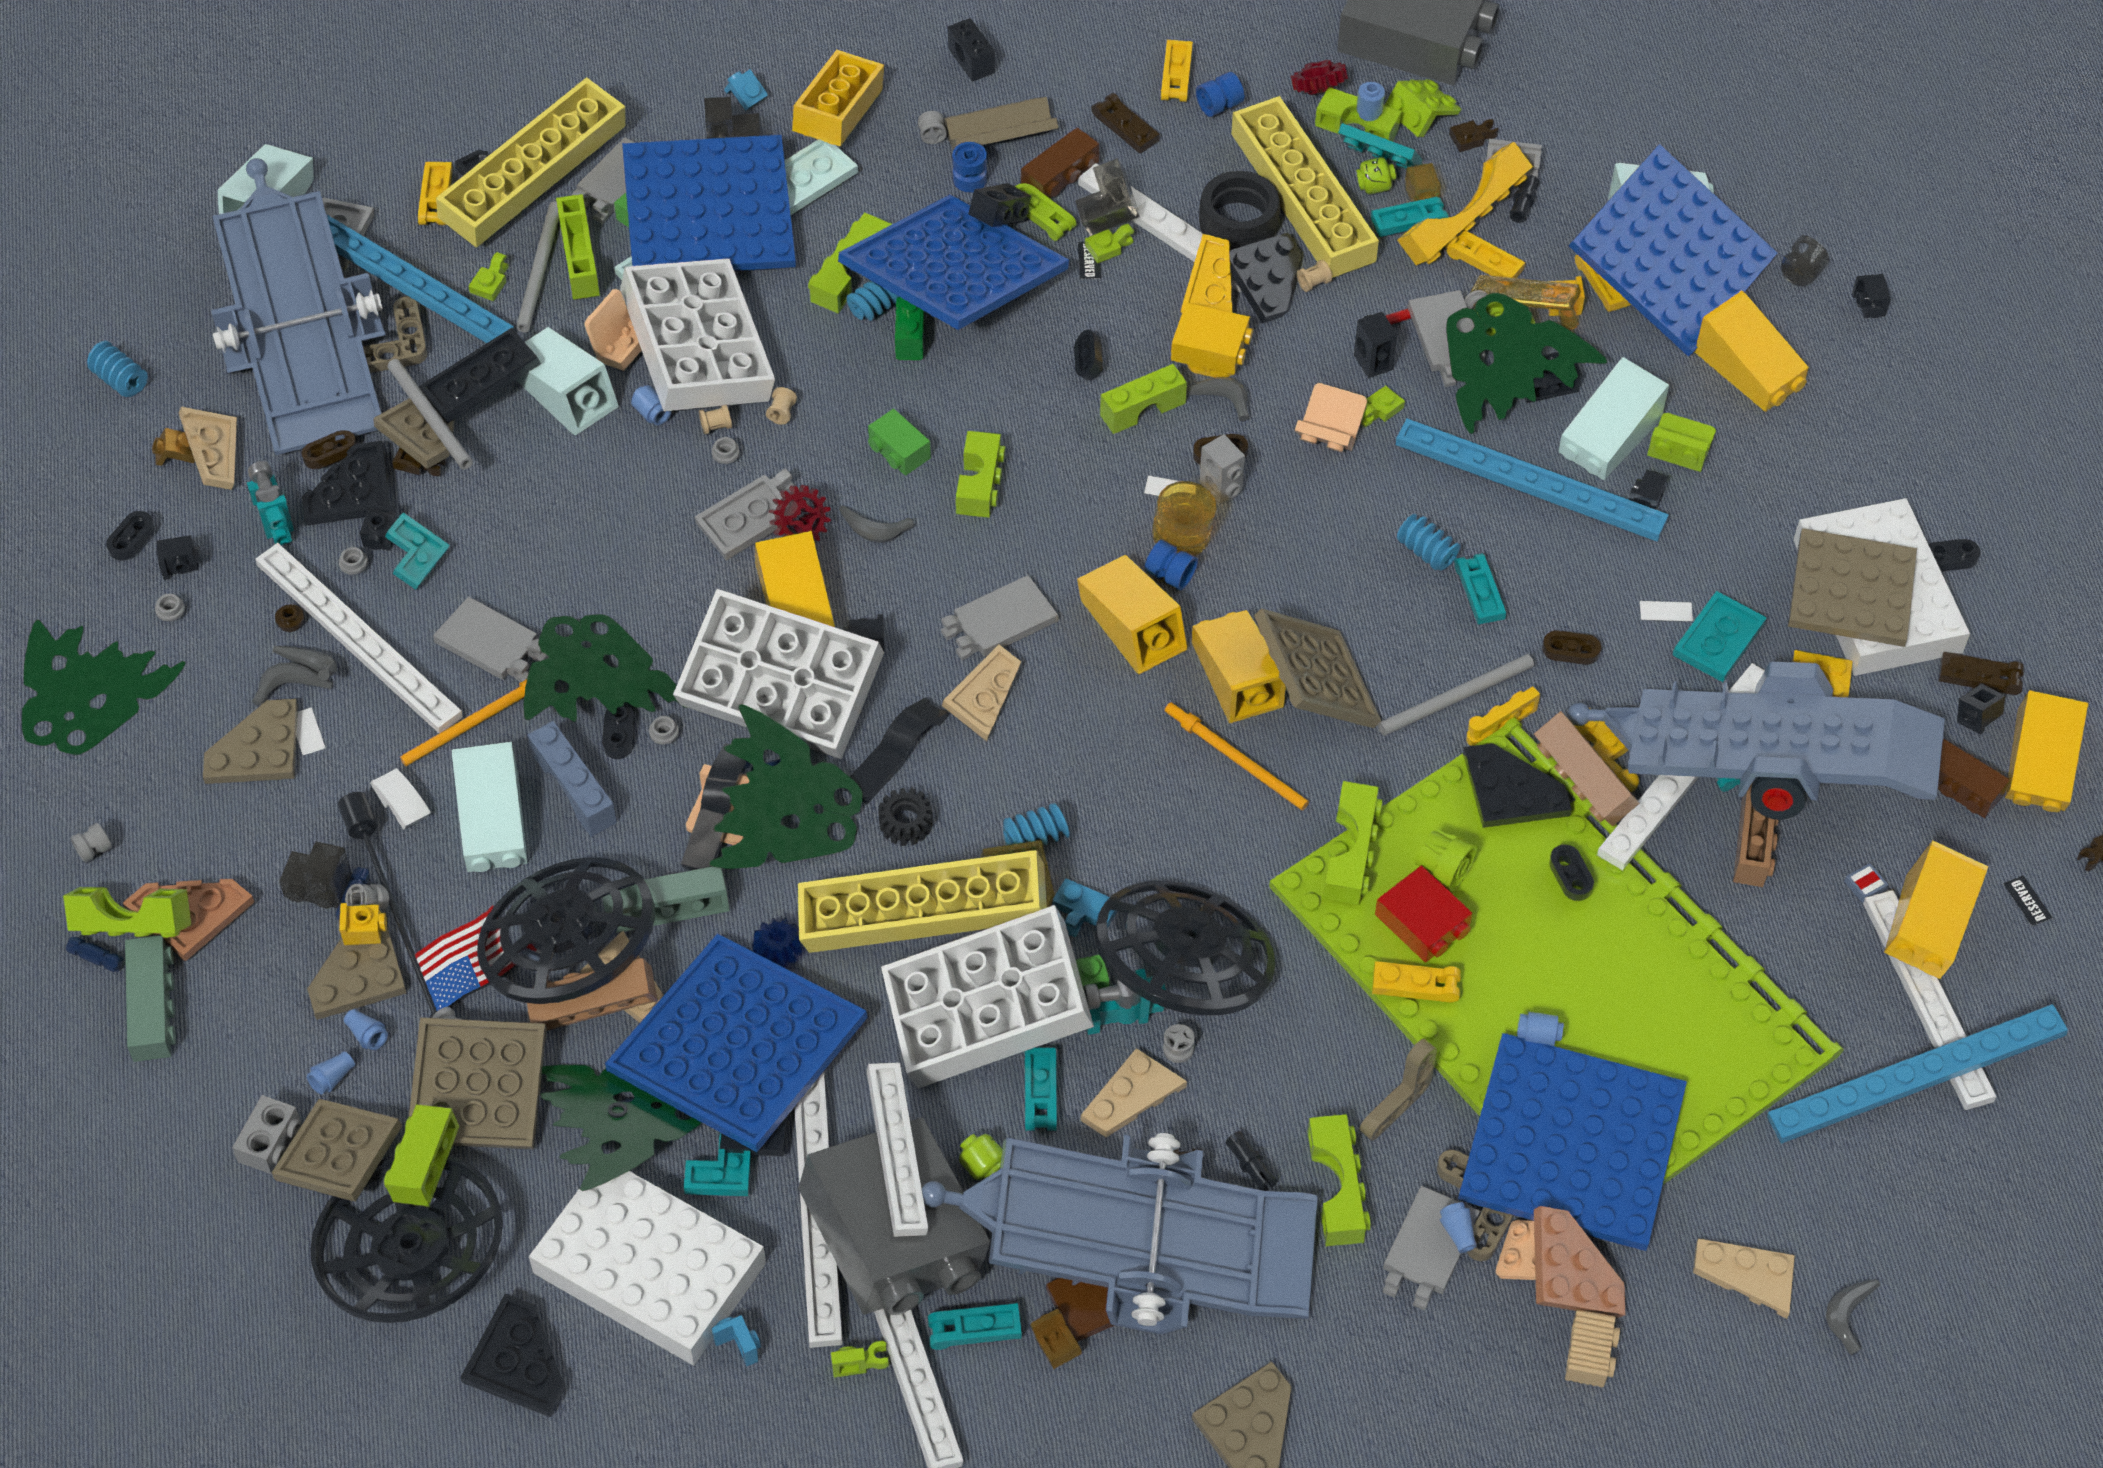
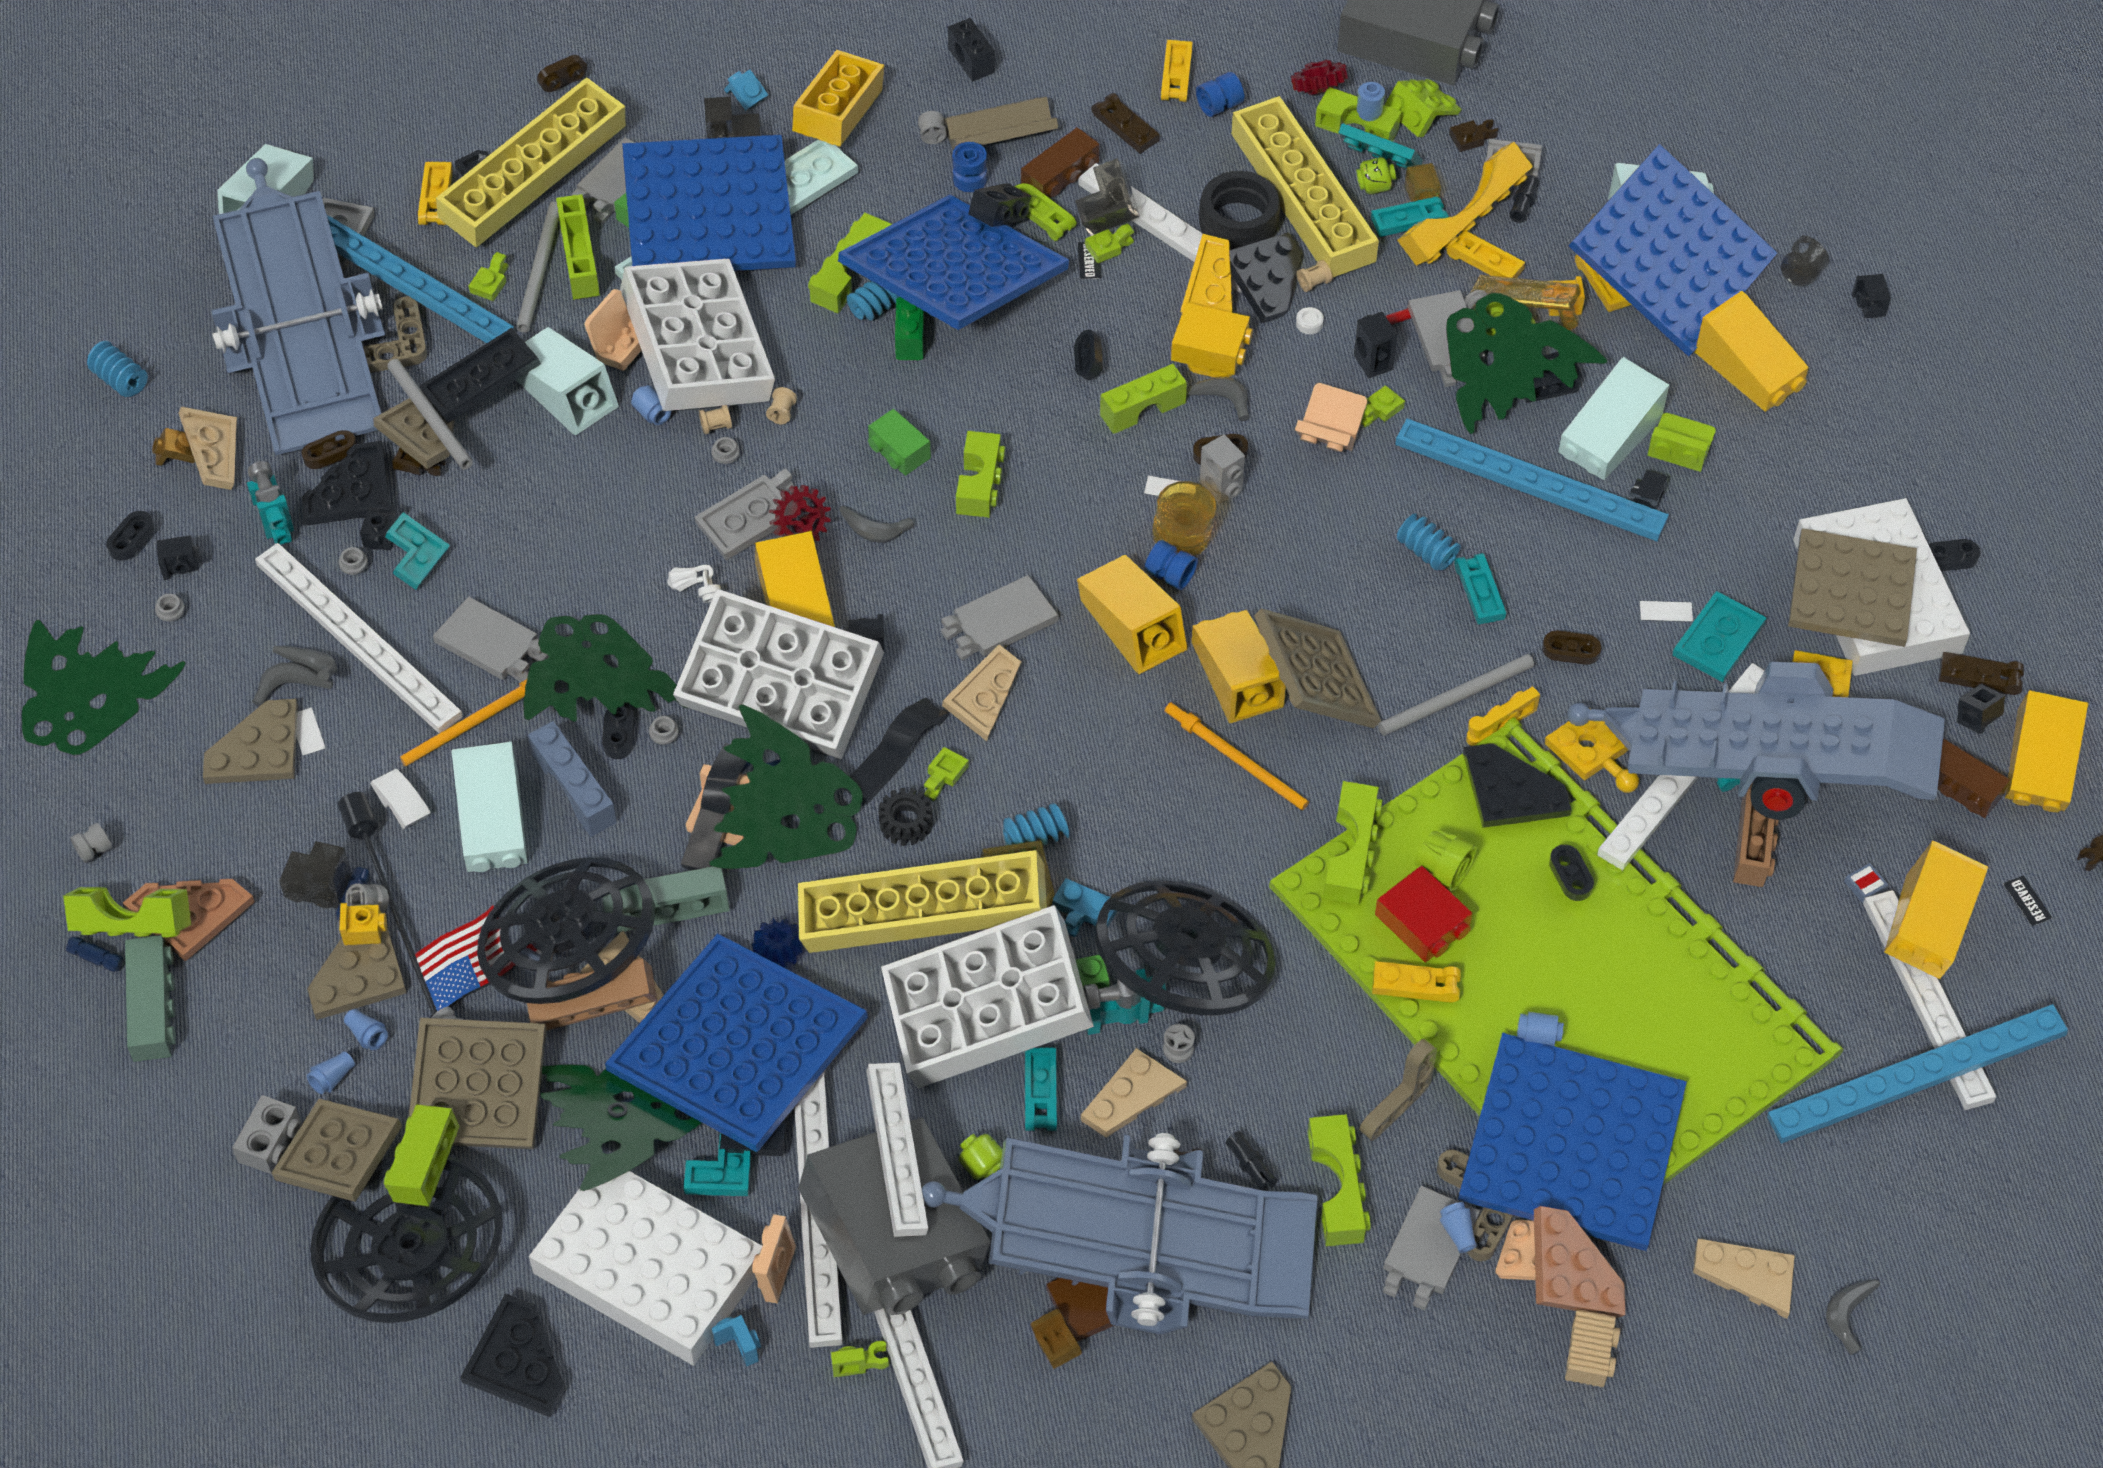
dark brown plate [275,604,304,632] -> none
teal plate [927,1303,1022,1350] -> none
medium nougat brick [1534,711,1640,827] -> none
none -> dark brown plate [537,55,587,92]
none -> white piece [667,565,721,603]
none -> light nougat plate [752,1214,796,1304]
none -> lime plate [924,747,969,801]
none -> white tile [1296,307,1324,334]

